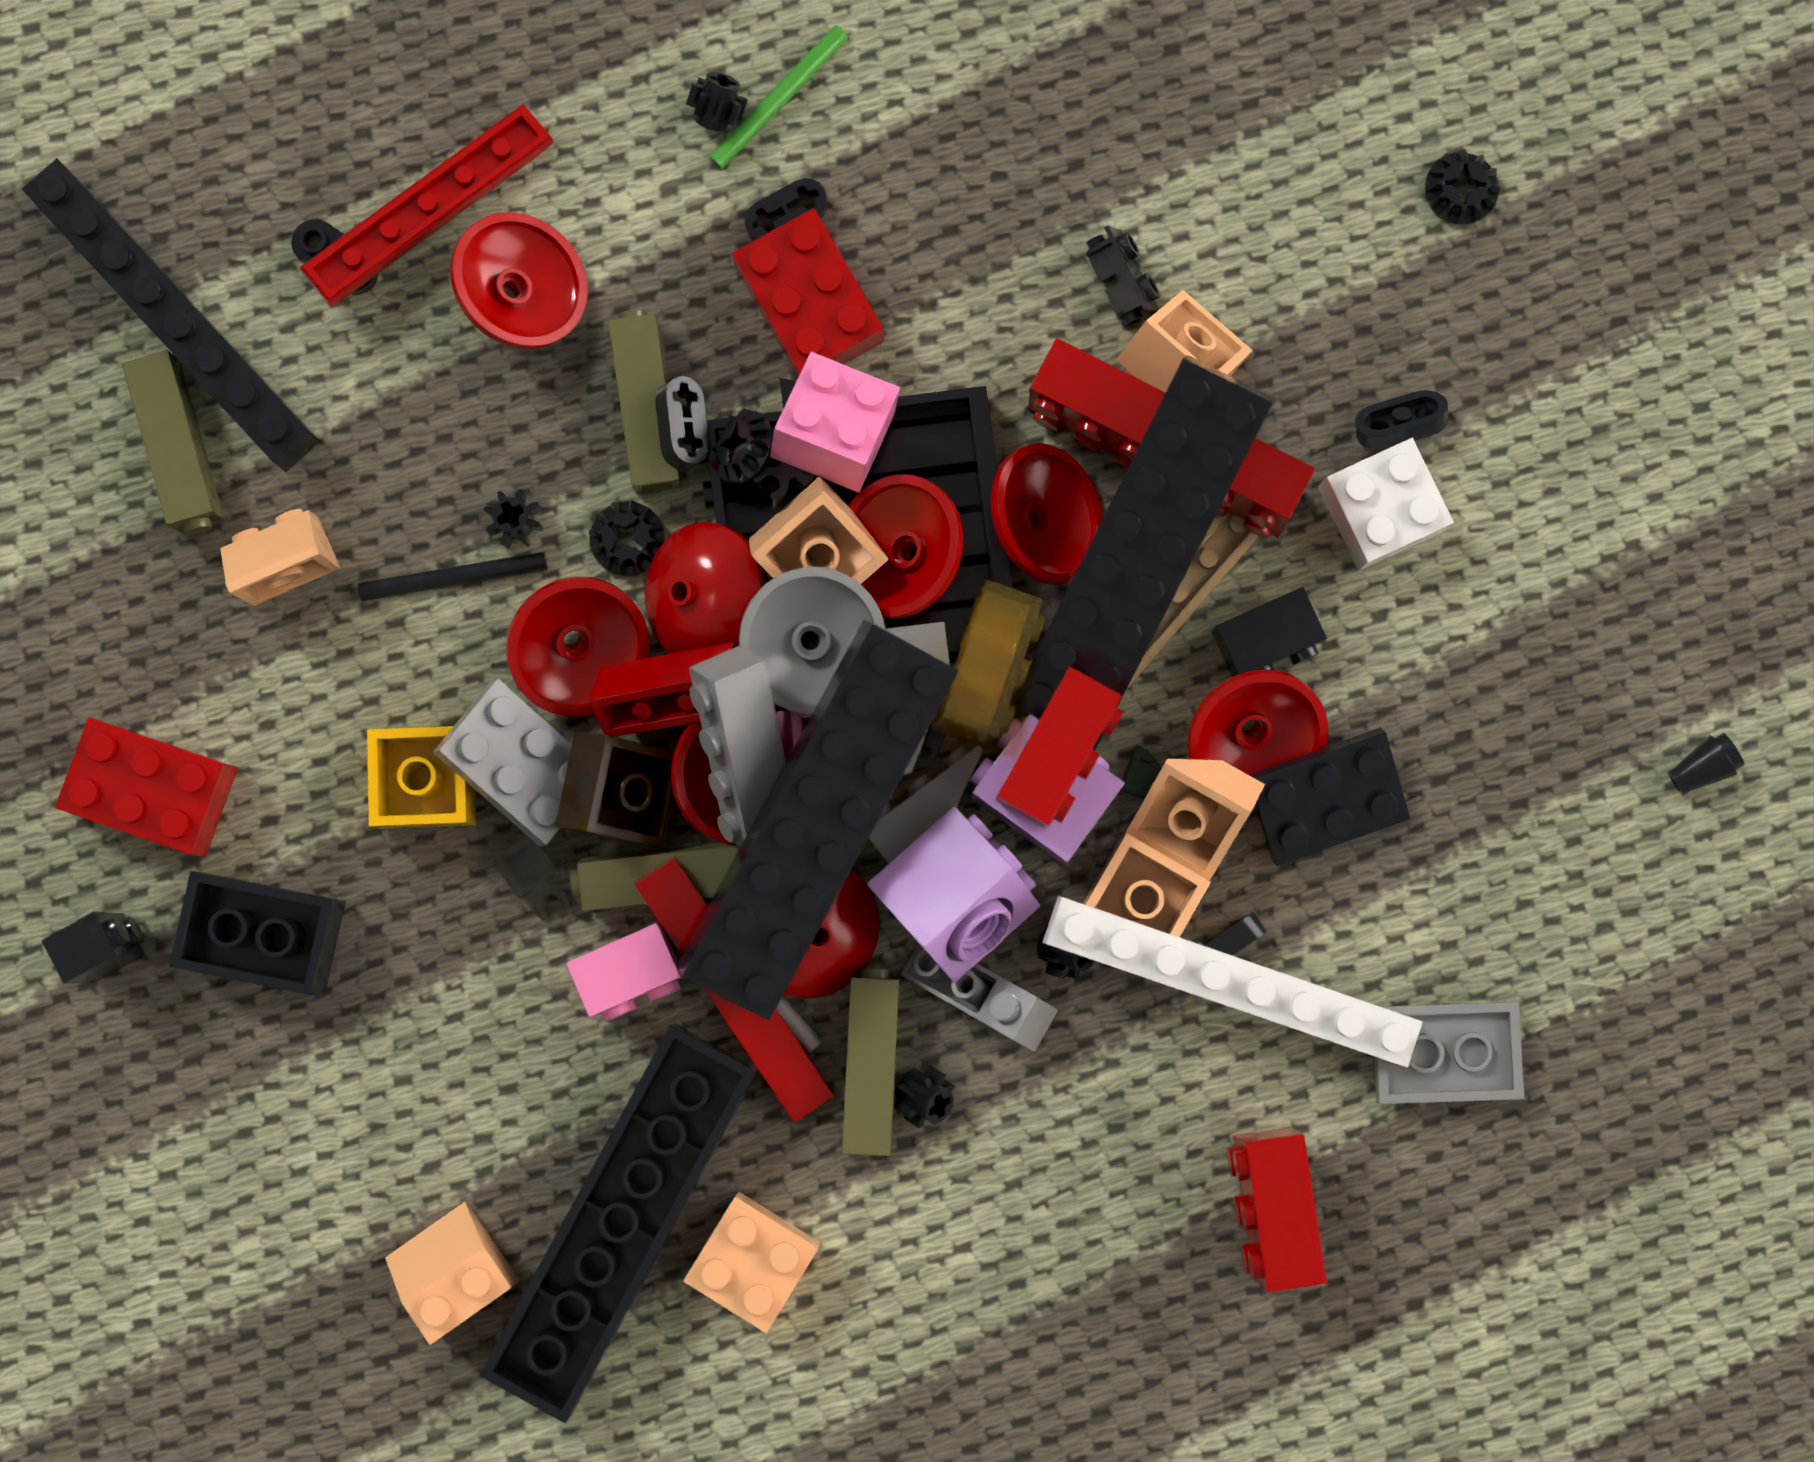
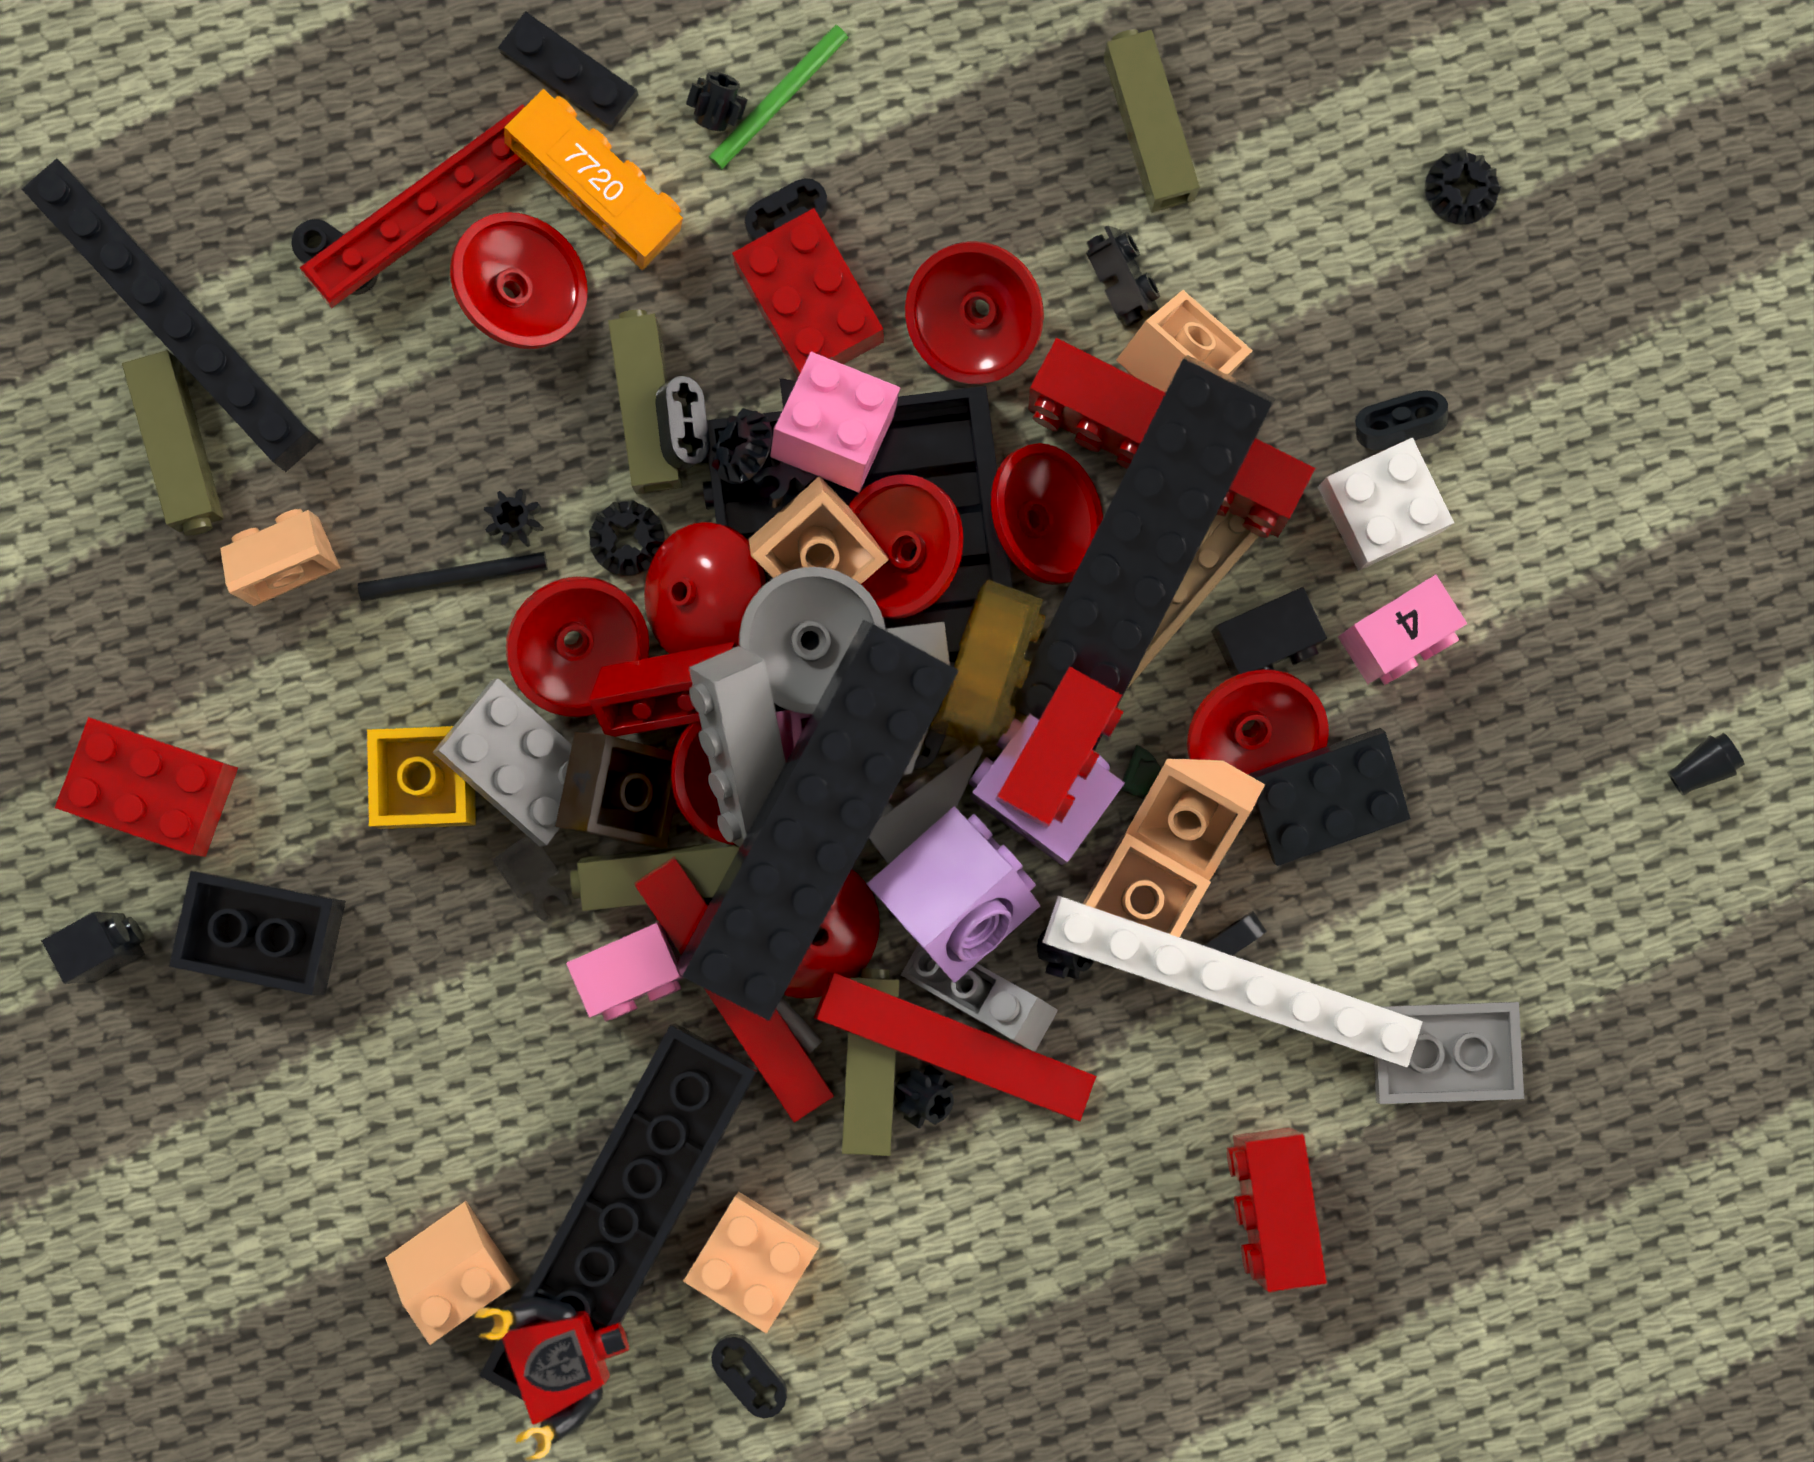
none -> torso [475,1297,629,1461]
none -> black plate [498,11,639,131]
none -> light orange brick [504,89,683,271]
none -> black beam [711,1334,788,1419]
none -> red tile [814,972,1097,1121]
none -> red dish [905,241,1044,384]
none -> olive brick [1103,29,1200,213]
none -> bright pink brick [1338,575,1467,686]

